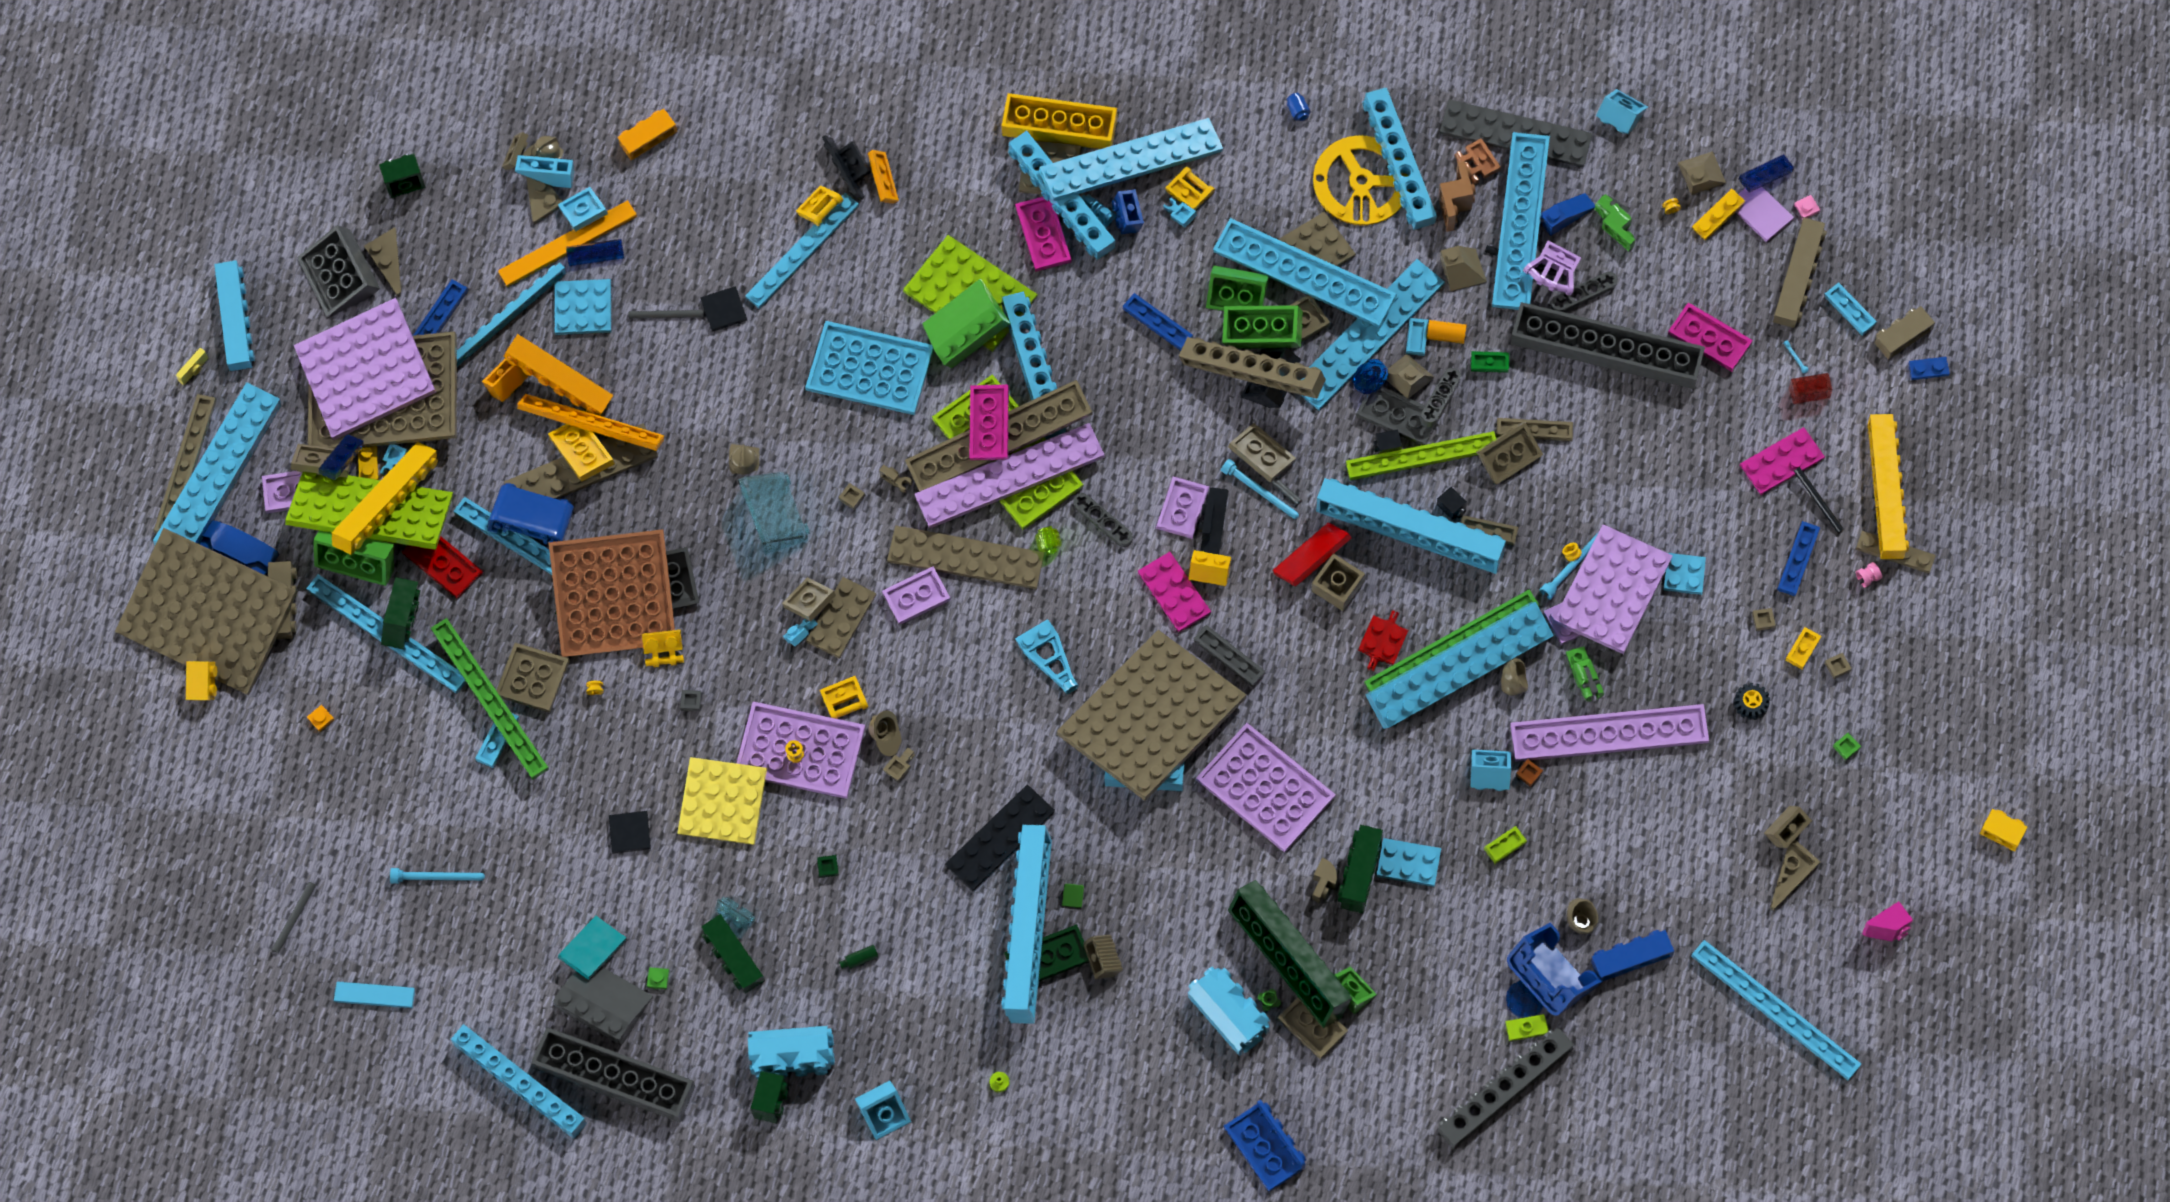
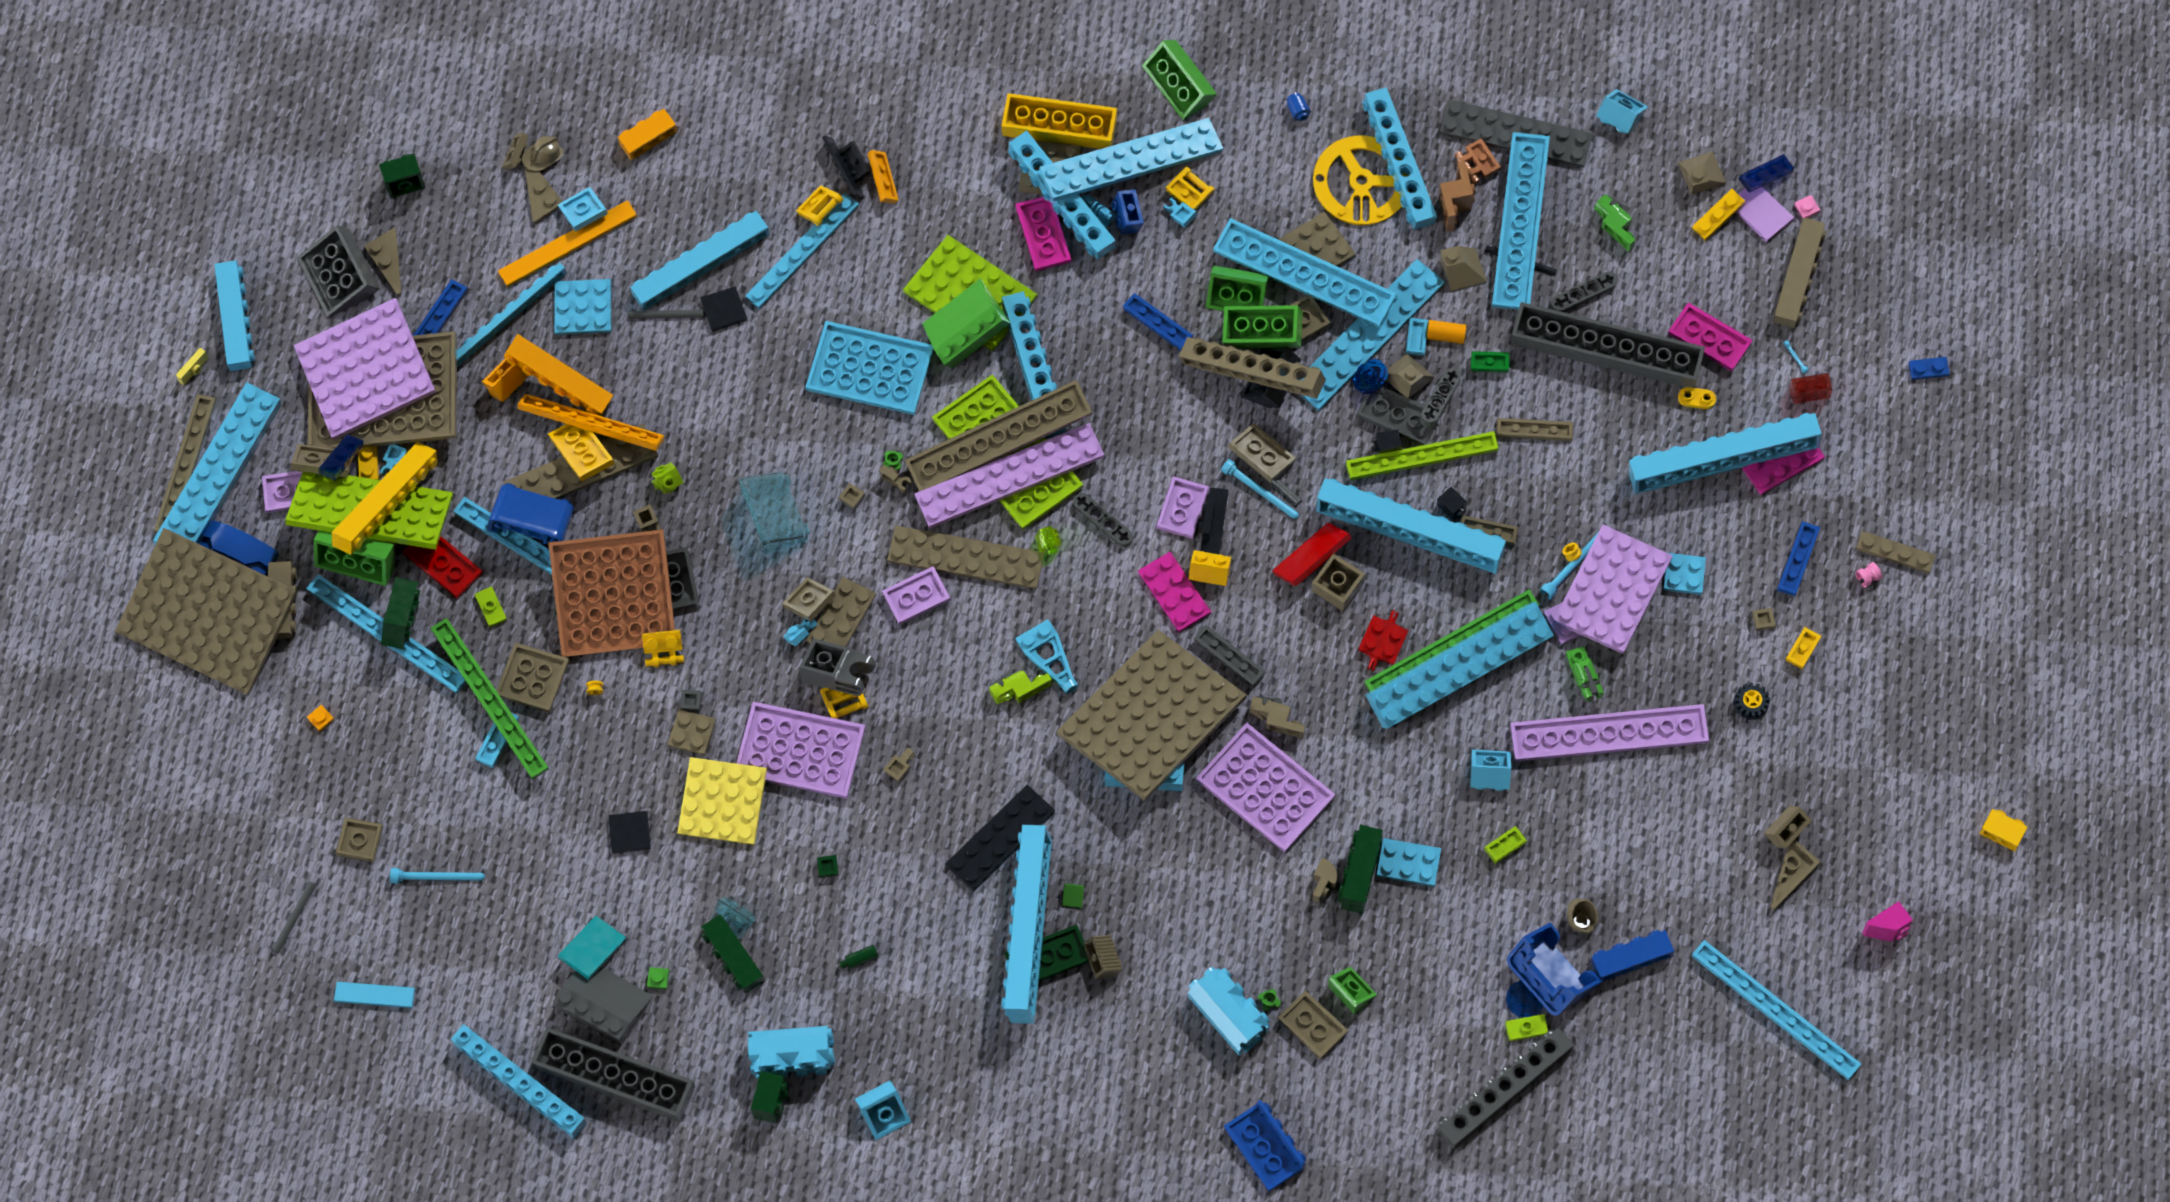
yellow brick [186,661,217,700] -> none
medium azure slope [515,155,574,188] -> none
clear blue plate [566,239,624,266] -> none
dark tan piece [729,444,759,475] -> none
yellow bush [785,740,804,763] -> none
dark tan piece [869,710,902,756] -> none
dark pink plate [969,384,1009,460] -> none
lime tile [989,1072,1010,1093] -> none
dark green brick [1228,880,1352,1028] -> none
dark tan plate [1476,422,1543,484] -> none
dark tan hair [1501,658,1528,696] -> none
dark orange plate [1515,759,1543,787] -> none
lavender plate [1523,241,1581,296] -> none
blue slope [1540,193,1595,236] -> none
yellow bush [1662,198,1681,215] -> none
black bar [1794,467,1844,533] -> none
medium azure plate [1824,282,1877,336] -> none
dark tan plate [1825,653,1852,679] -> none
bright green plate [1833,733,1861,760] -> none
yellow brick [1868,414,1909,559] -> none
dark tan brick [1874,306,1935,360] -> none
none -> dark tan plate [336,817,384,862]
none -> lime plate [474,586,507,628]
none -> medium azure brick [630,211,770,311]
none -> dark tan brick [633,504,666,541]
none -> lime brick [651,462,684,494]
none -> dark tan plate [668,709,716,756]
none -> dark grey brick [799,638,876,696]
none -> bright green plate [883,451,903,470]
none -> lime plate [989,671,1052,705]
none -> bright green slope [1142,40,1217,120]
none -> dark tan plate [1249,696,1305,738]
none -> medium azure brick [1629,413,1822,494]
none -> yellow plate [1678,387,1716,409]

